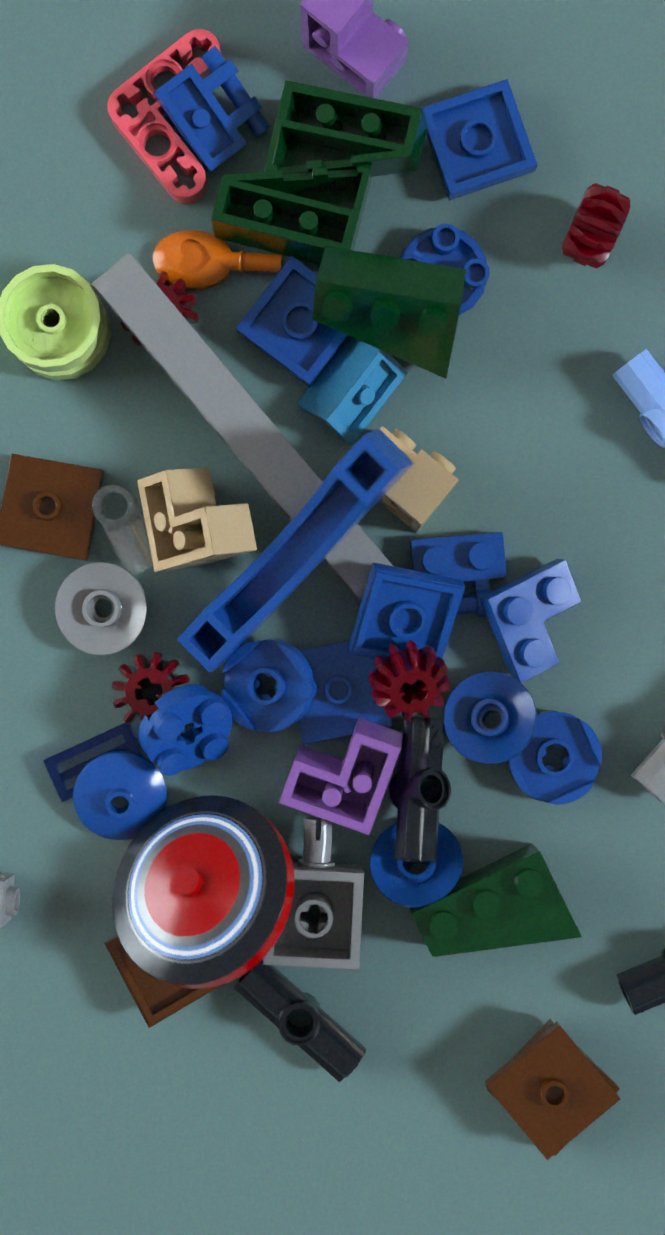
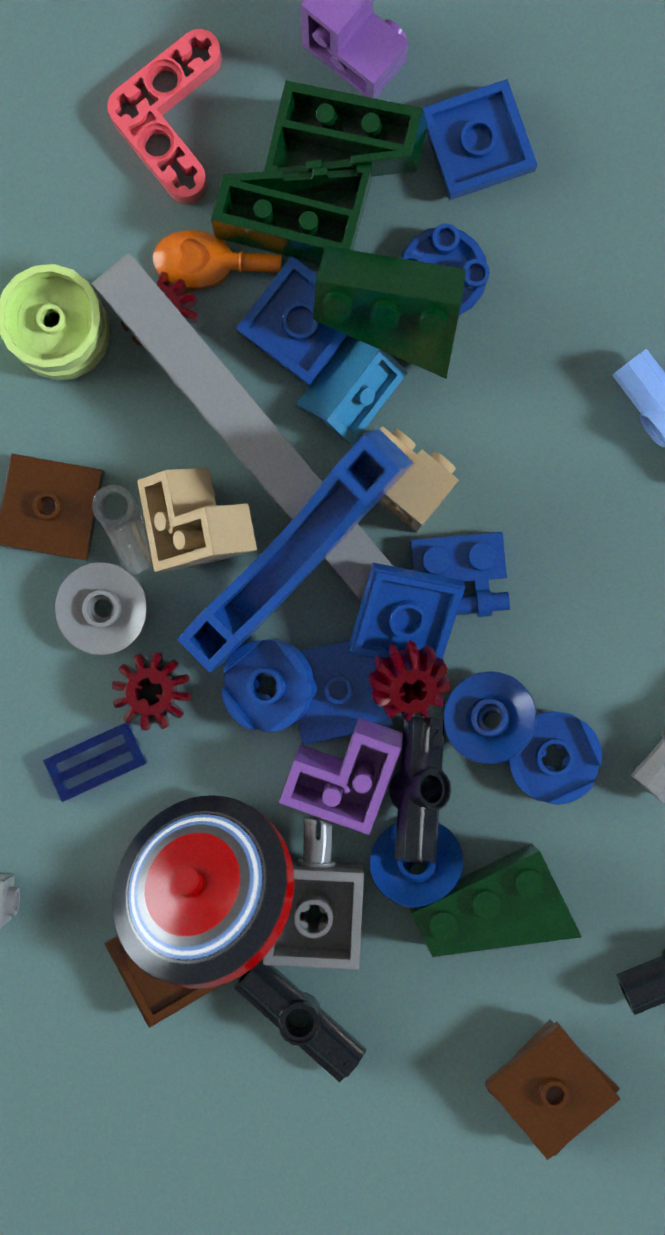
blue dish [73,751,167,840] -> none
blue plate [138,684,232,776] -> none
blue plate [153,46,270,173] -> none
plate [480,559,581,683] -> none
dark red gear [562,183,631,269] -> none

